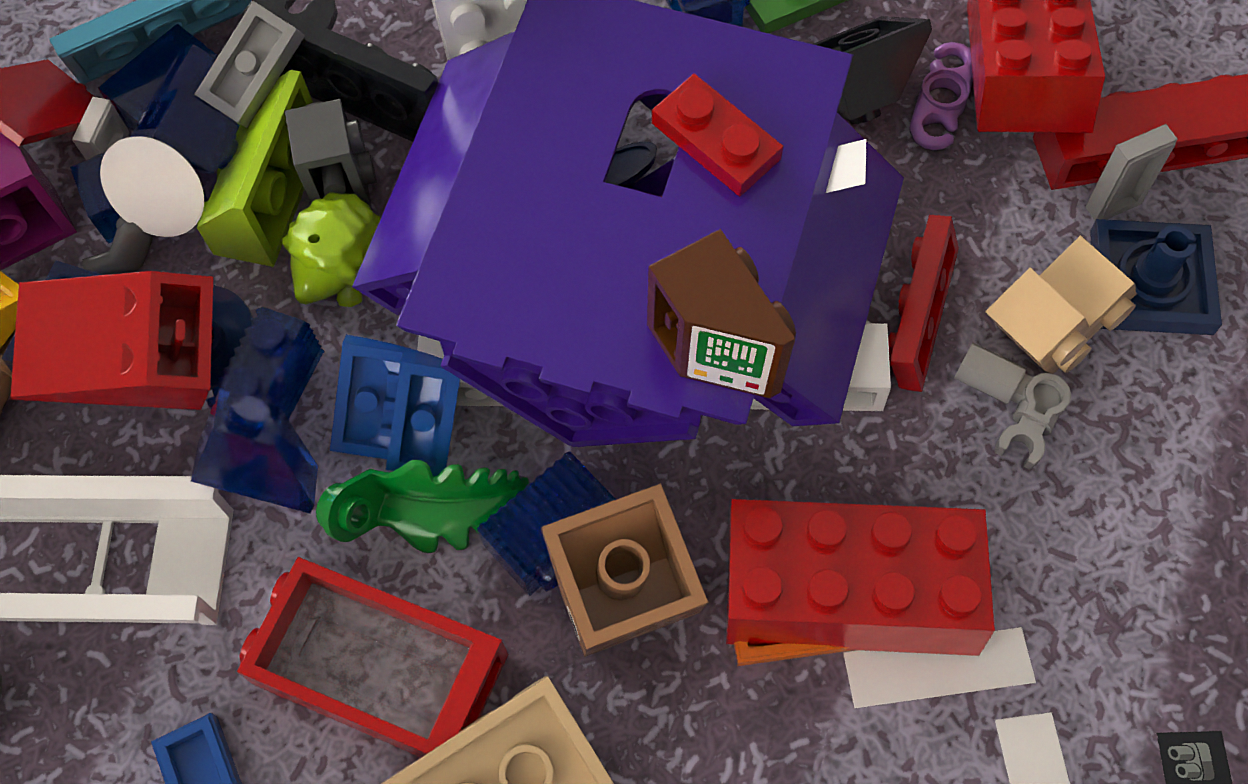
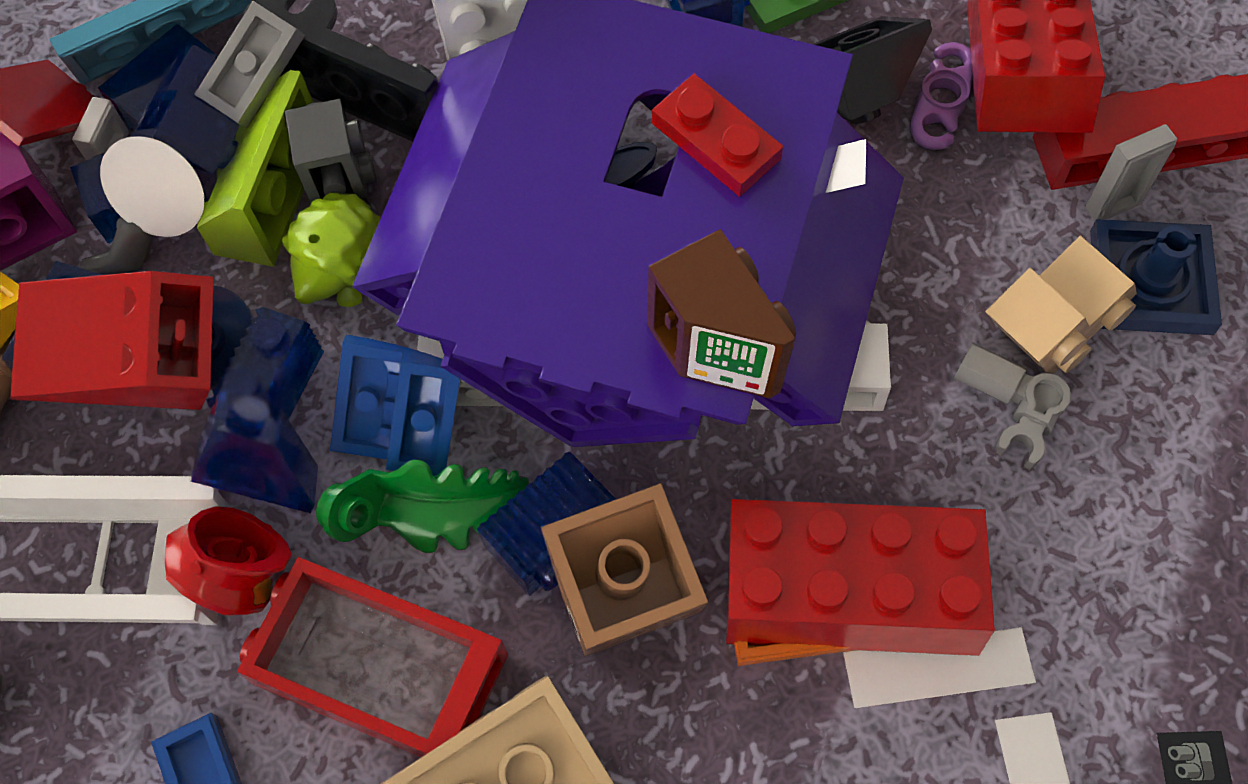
red plate [888,215,959,392] -> none
none -> red hat [165,506,292,615]

